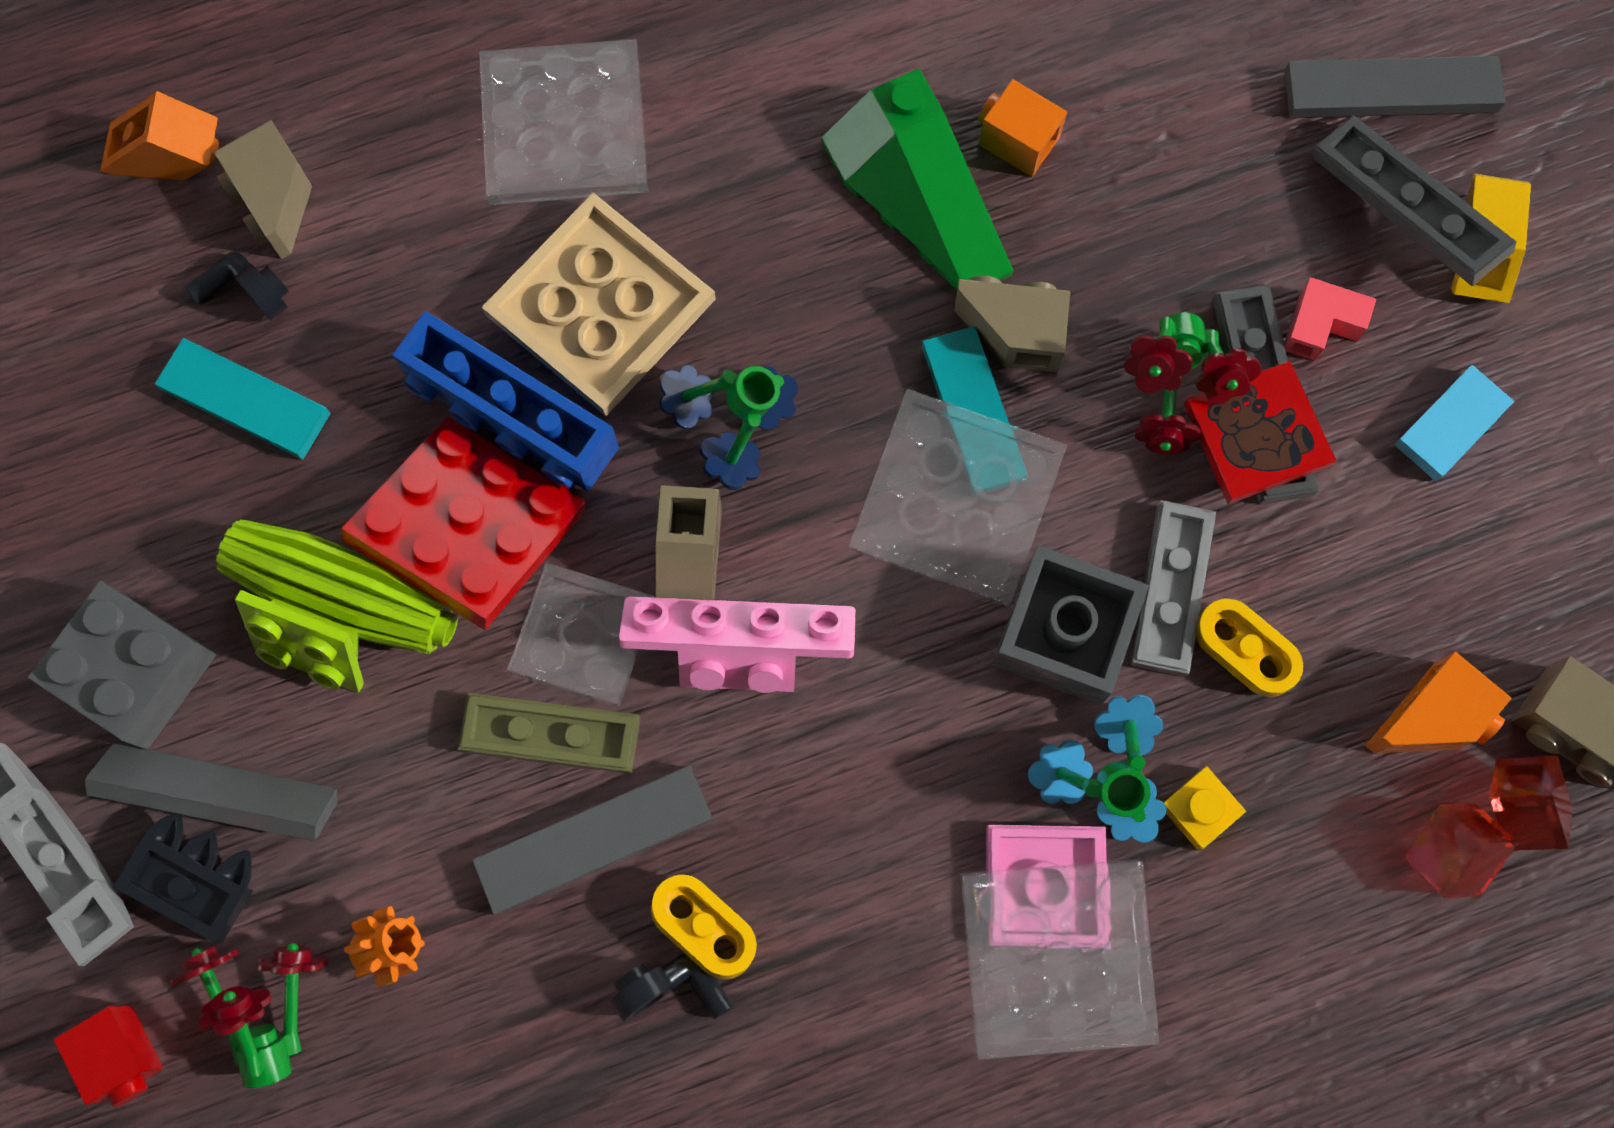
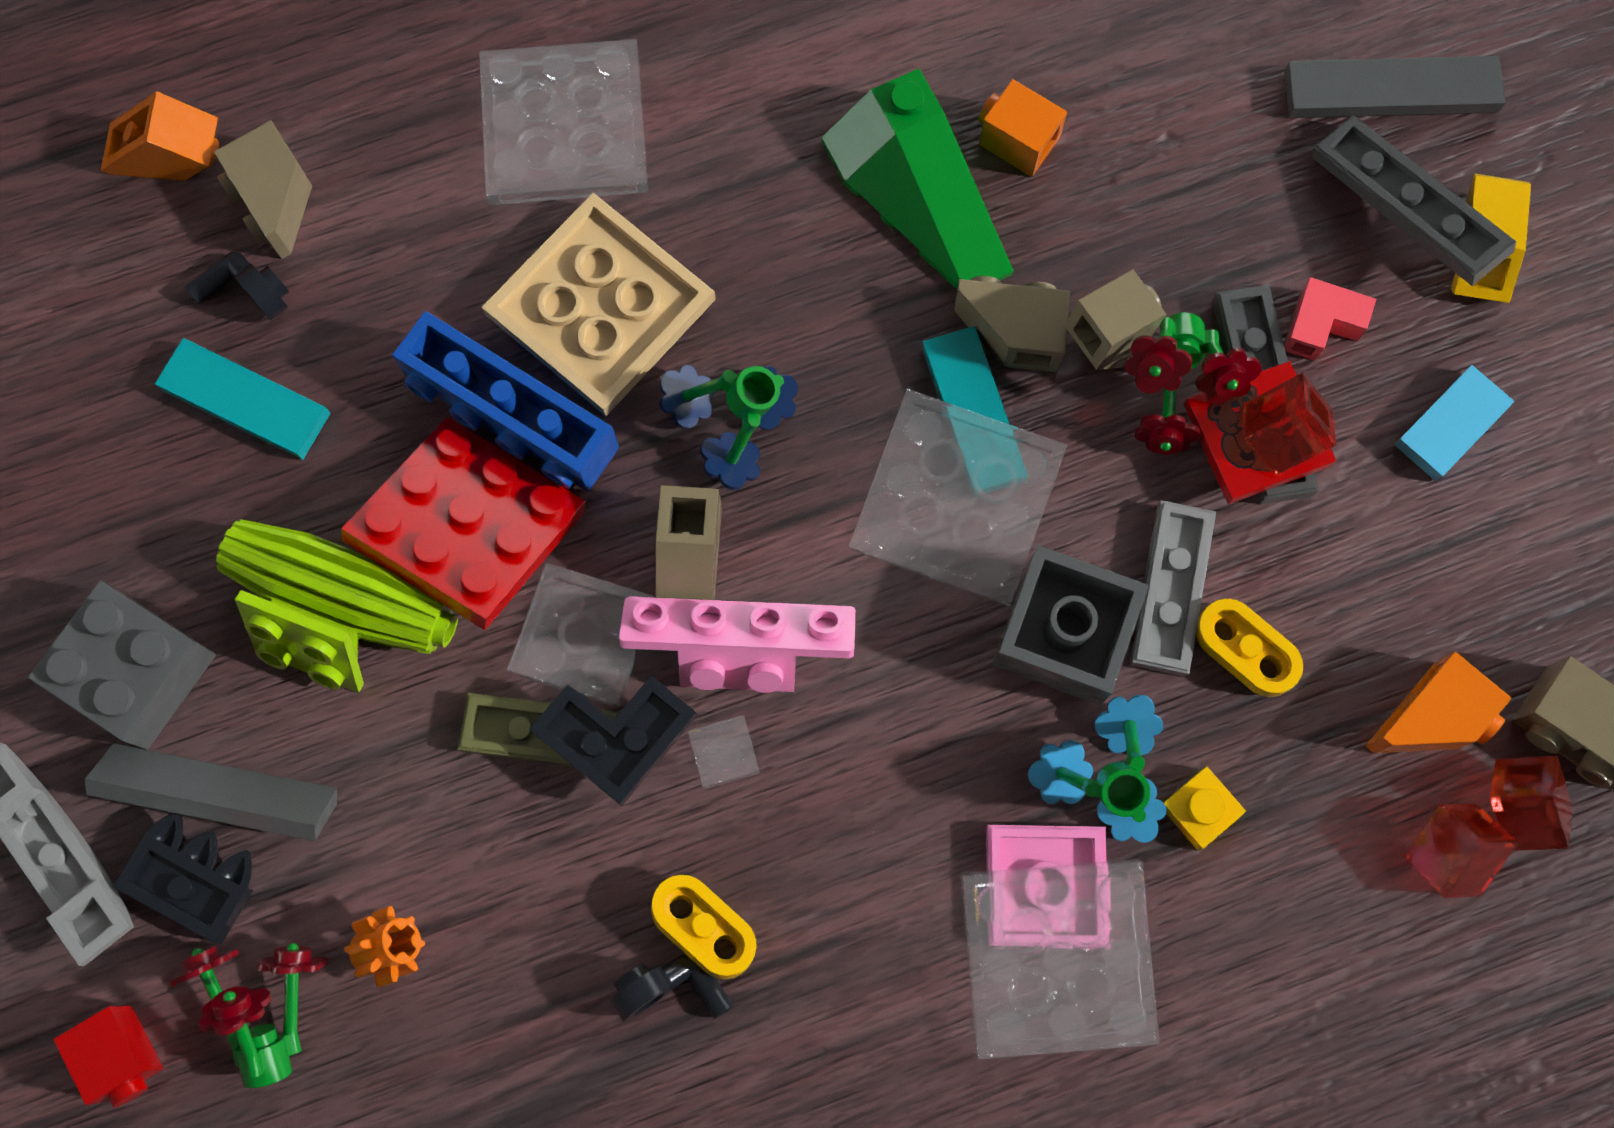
dark grey tile [472,765,714,915] -> none
none -> black plate [529,676,697,807]
none -> clear plate [688,715,760,790]
none -> dark tan slope [1064,269,1166,370]
none -> clear red panel [1243,373,1336,474]

